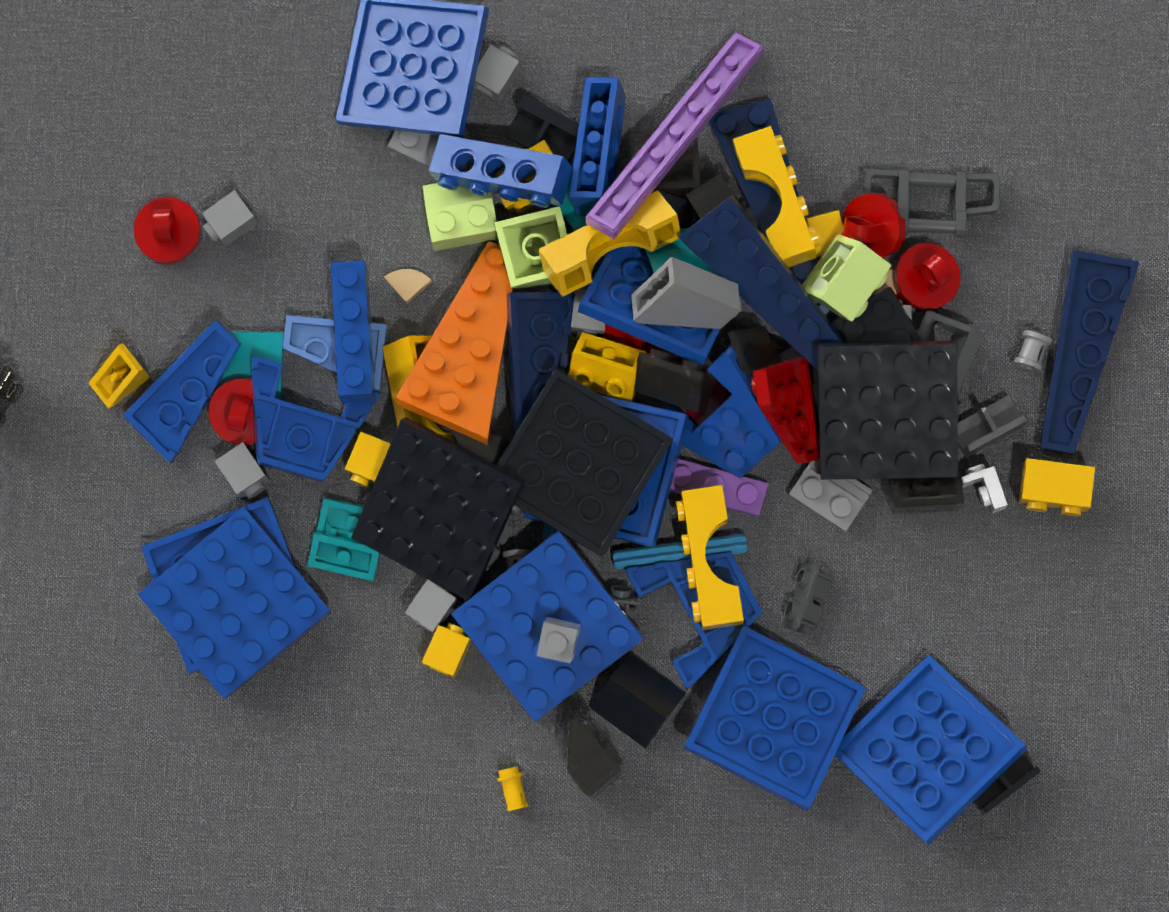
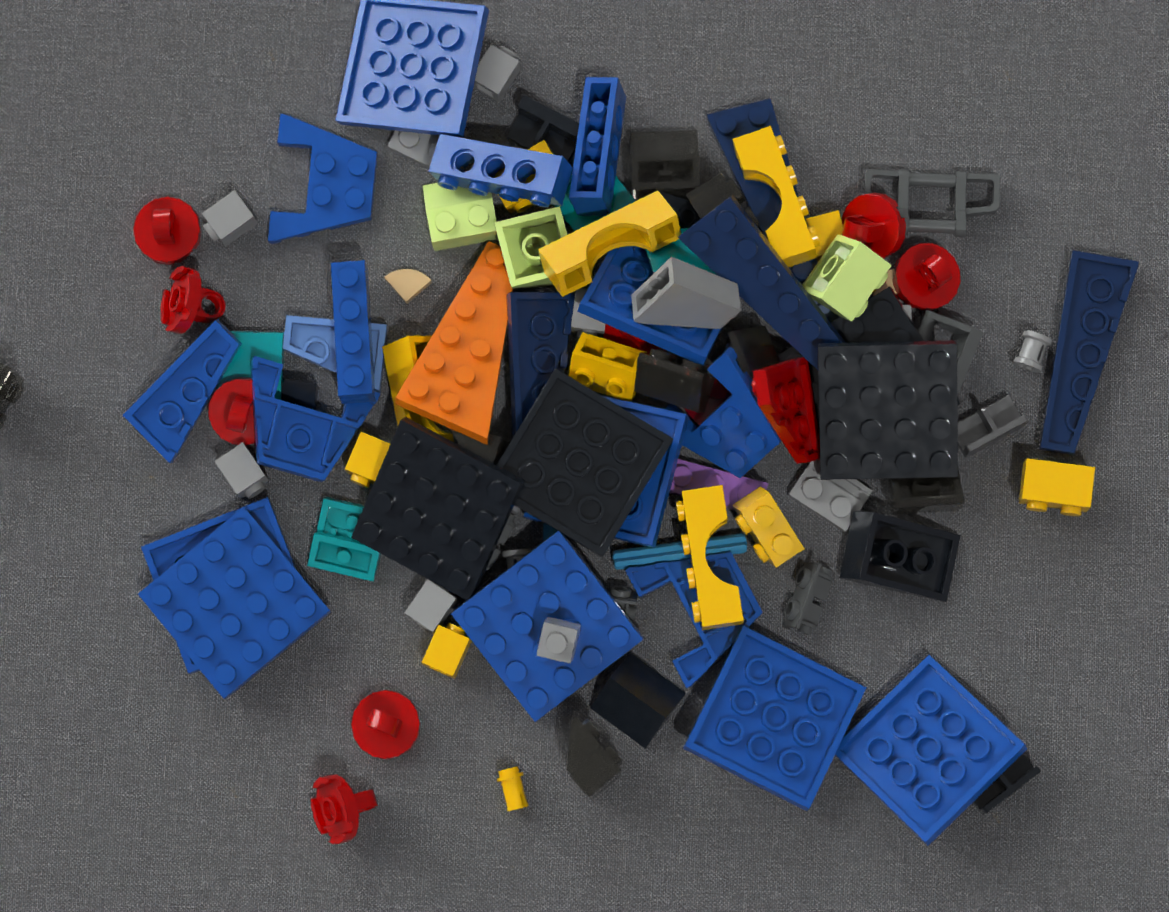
yellow slope [89,343,151,409] -> none
medium lavender tile [586,32,764,239] -> none
white bracket [960,464,1008,513] -> none
none -> red tile [160,266,226,334]
none -> blue wing [268,114,378,244]
none -> black slope [281,379,319,410]
none -> red tile [311,774,378,844]
none -> red tile [351,690,421,760]
none -> yellow brick [732,486,805,568]
none -> black slope [839,511,961,602]

